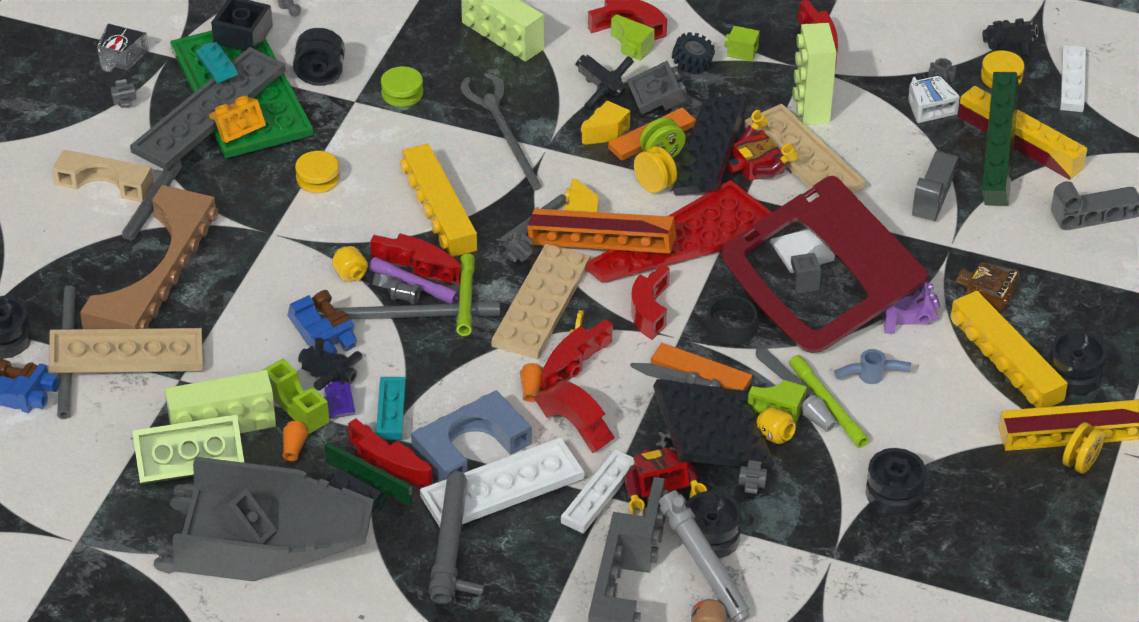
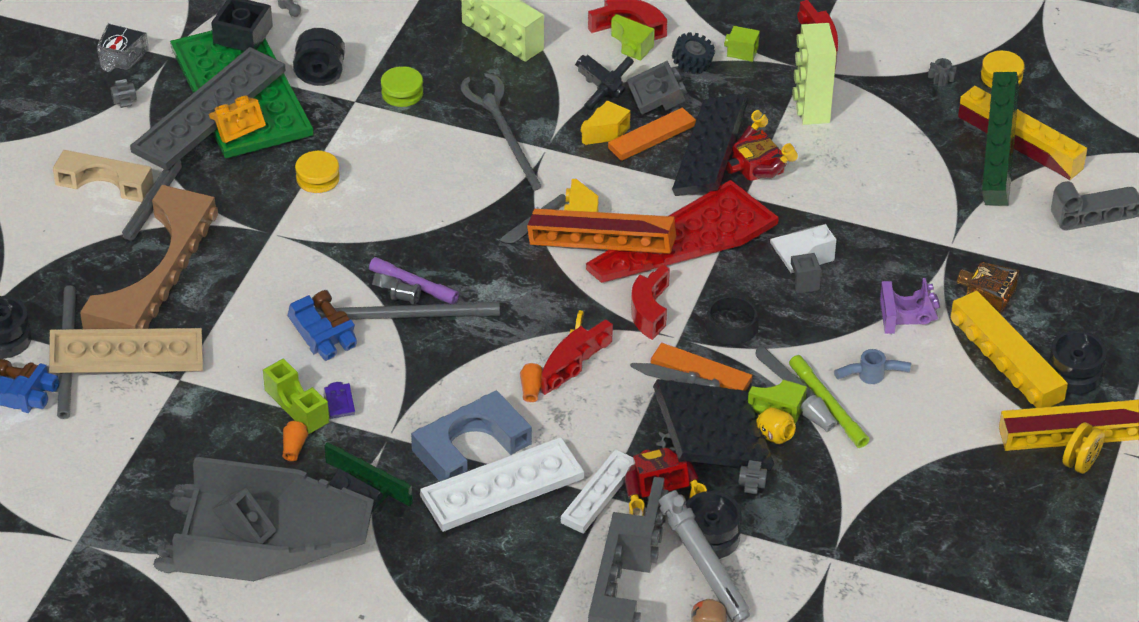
yellowish green brick [132,415,244,485] -> none
yellowish green brick [165,370,276,433] -> none
teal plate [196,42,238,84] -> none
black piece [298,338,362,391] -> none
yellow head [332,246,368,282] -> none
red slope [348,418,433,488] -> none
red slope [370,233,461,285] -> none
teal plate [376,377,406,440] -> none
yellow brick [400,143,477,257] -> none
dark grey cylinder [428,471,484,604] -> none
lime piece [456,253,475,336] -> none
tan plate [492,244,591,359] -> none
dark grey gear [503,233,533,262] -> none
red arch [533,381,615,453] -> none
yellow head [634,146,677,193] -> none
lime head [640,117,686,158] -> none
dark red door [722,176,928,353] -> none
tan plate [744,104,866,196] -> none
black wheel [865,448,926,515] -> none
white torso [908,74,960,123] -> none
dark grey beam [912,151,959,221] -> none
black piece [982,18,1038,55] -> none
white plate [1060,45,1086,112] -> none

